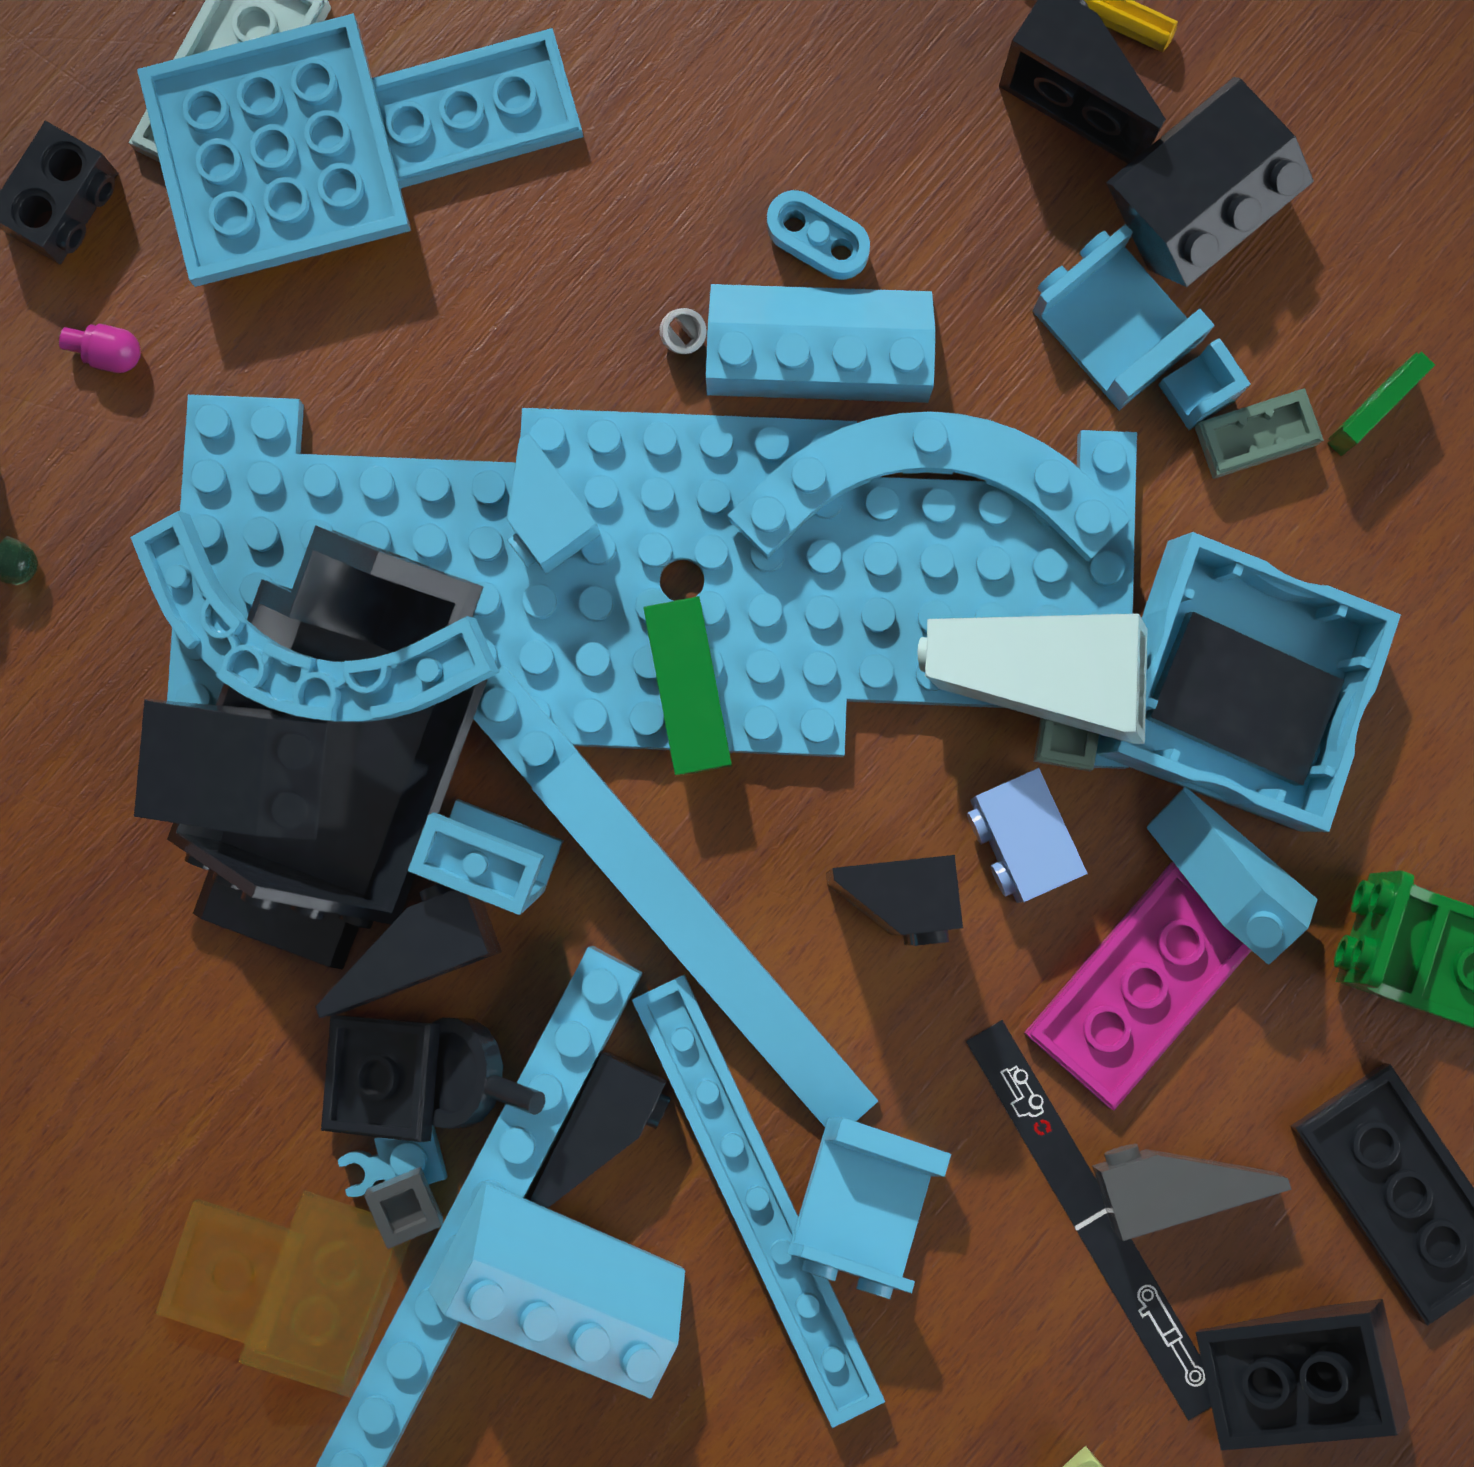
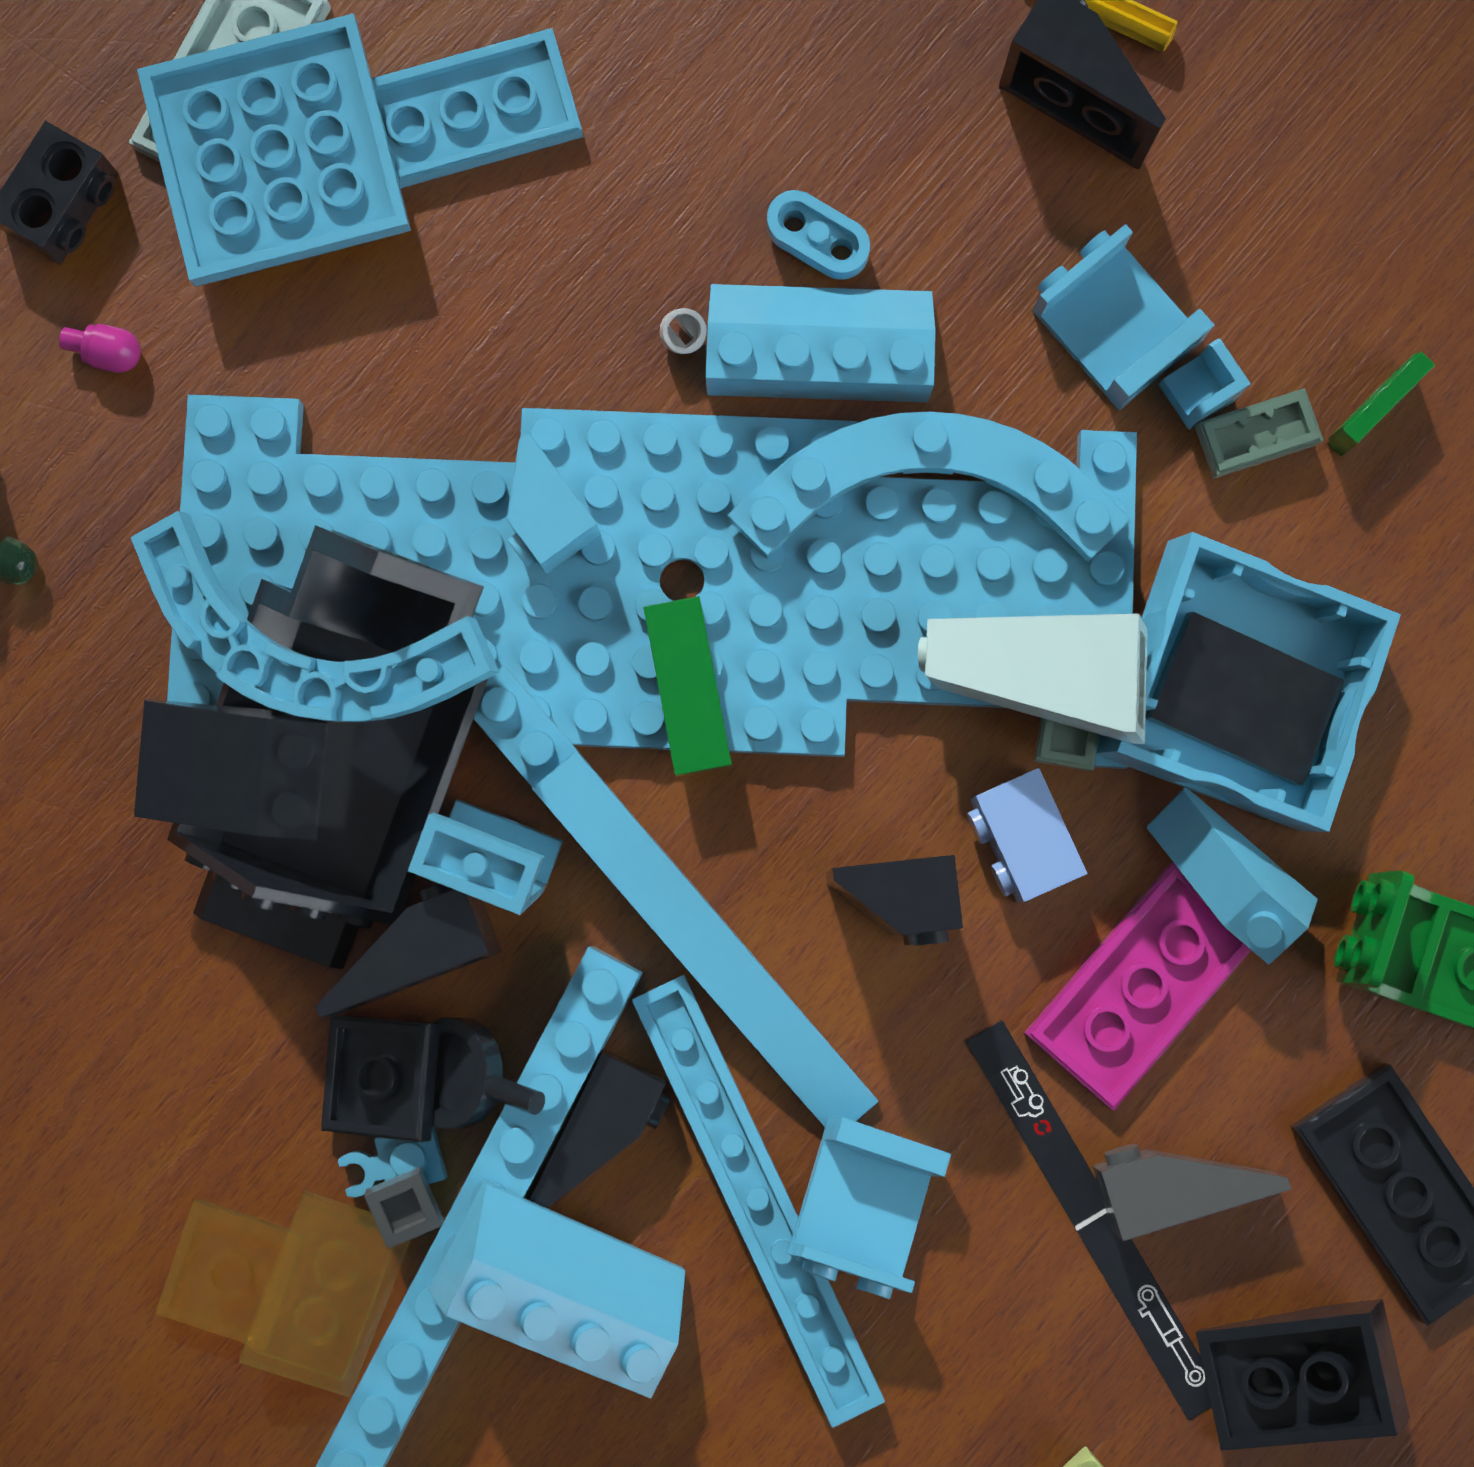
black slope [1106,77,1314,287] -> none

